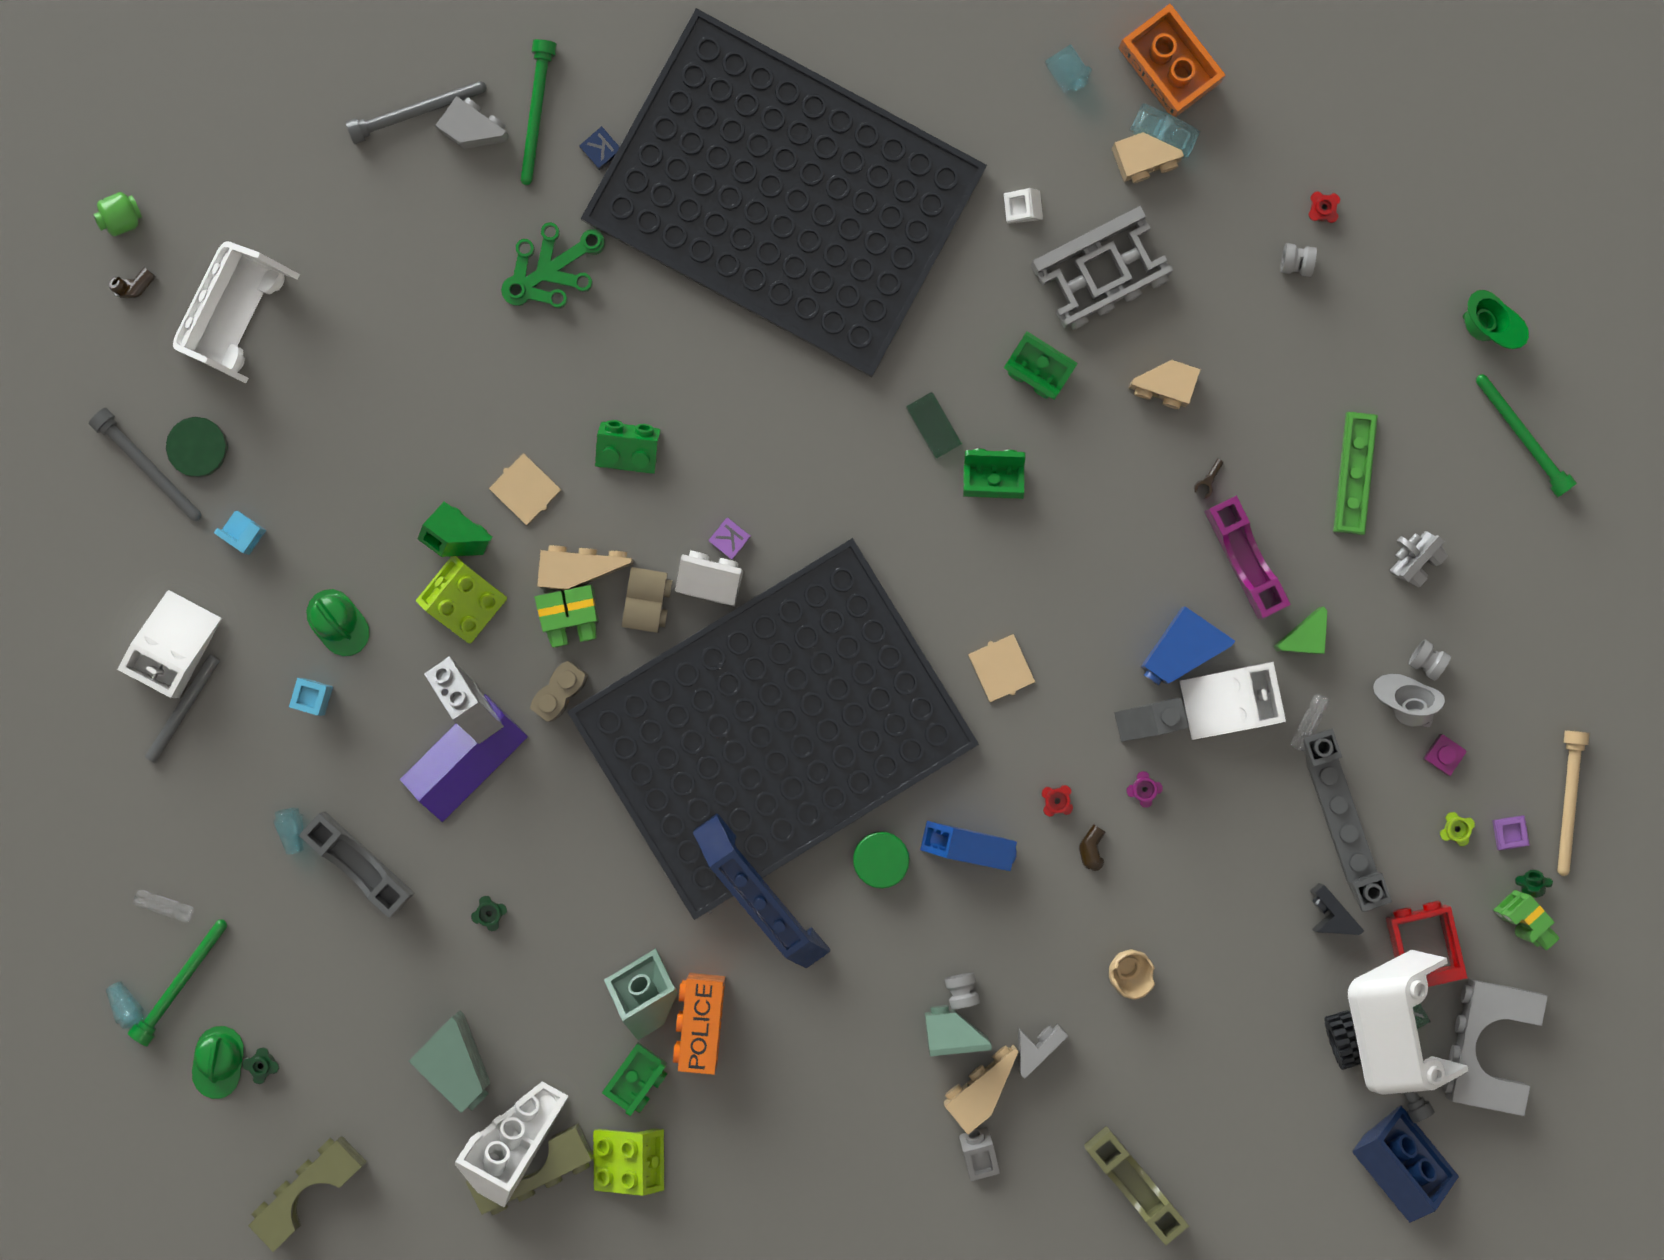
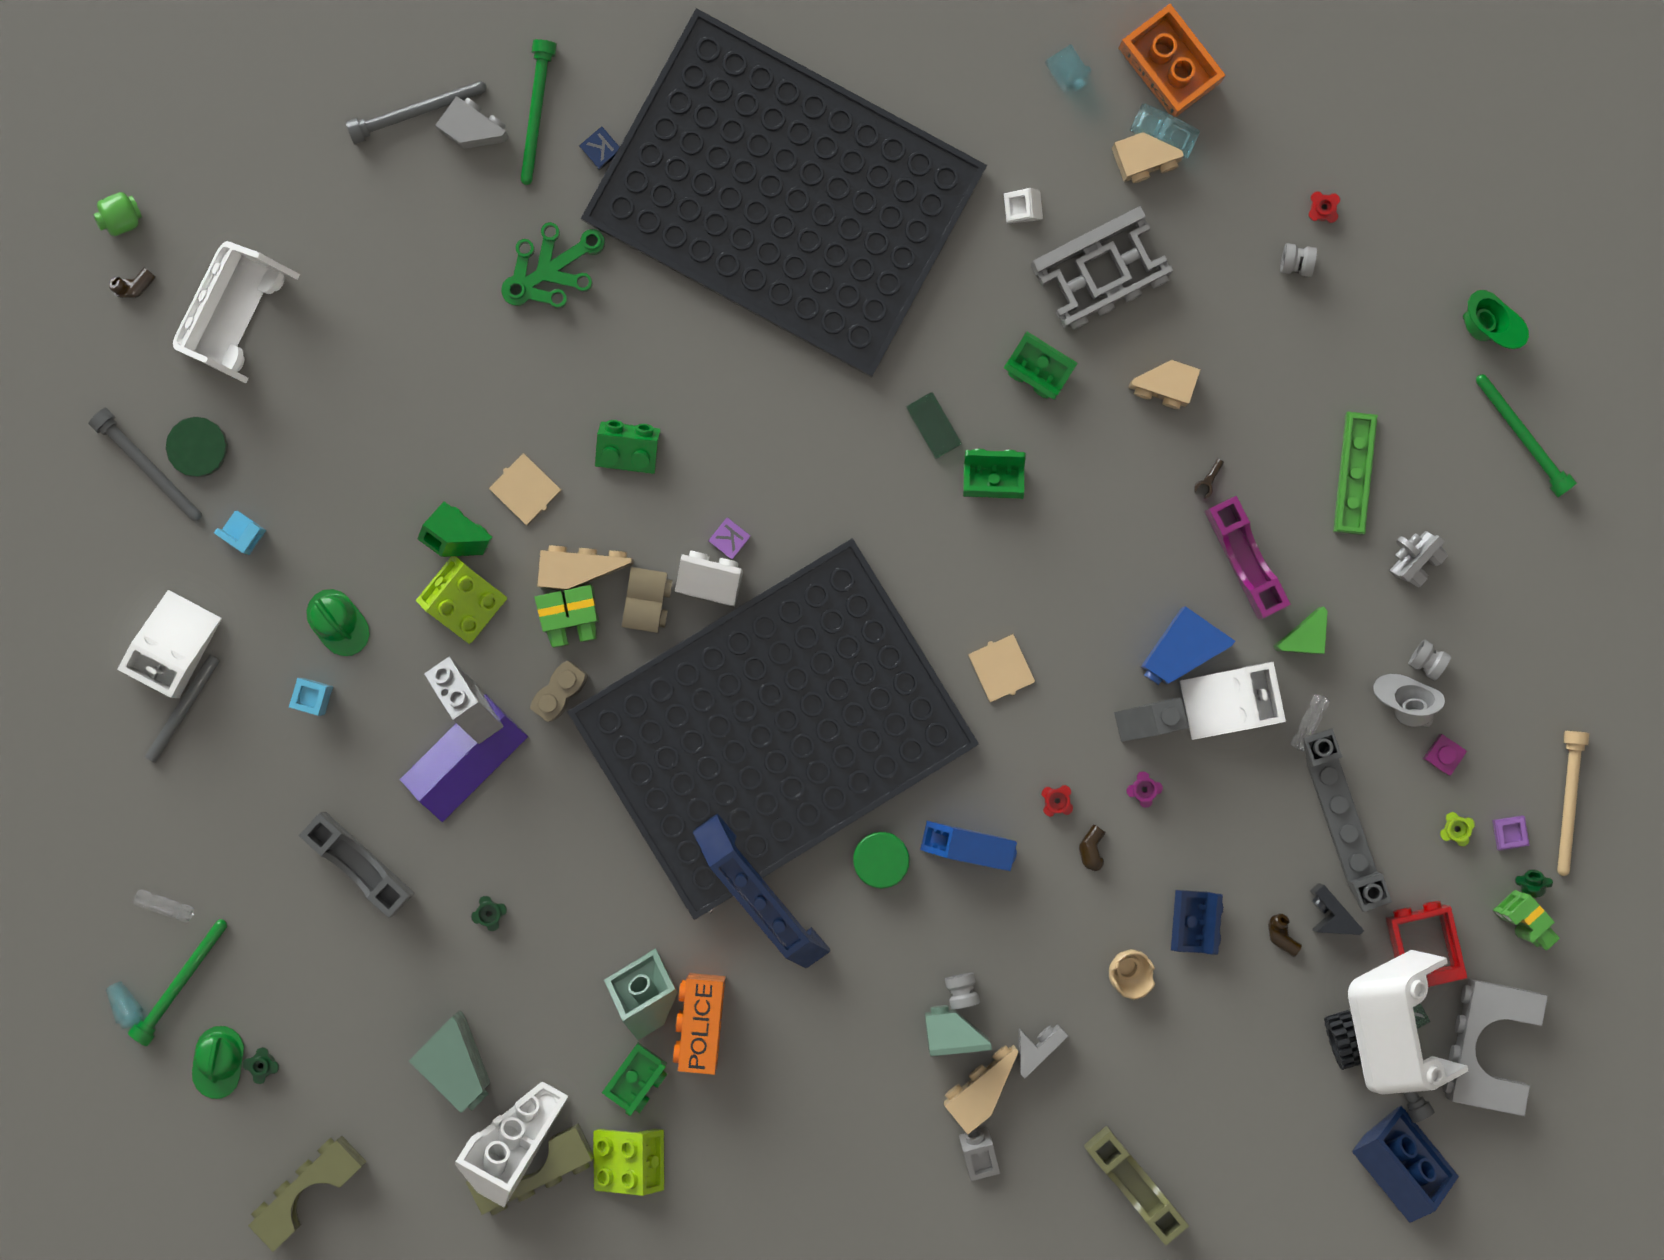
clear light blue cone [273,808,304,854] -> none
none -> dark blue bracket [1171,890,1224,955]
none -> dark brown arm [1268,913,1302,957]

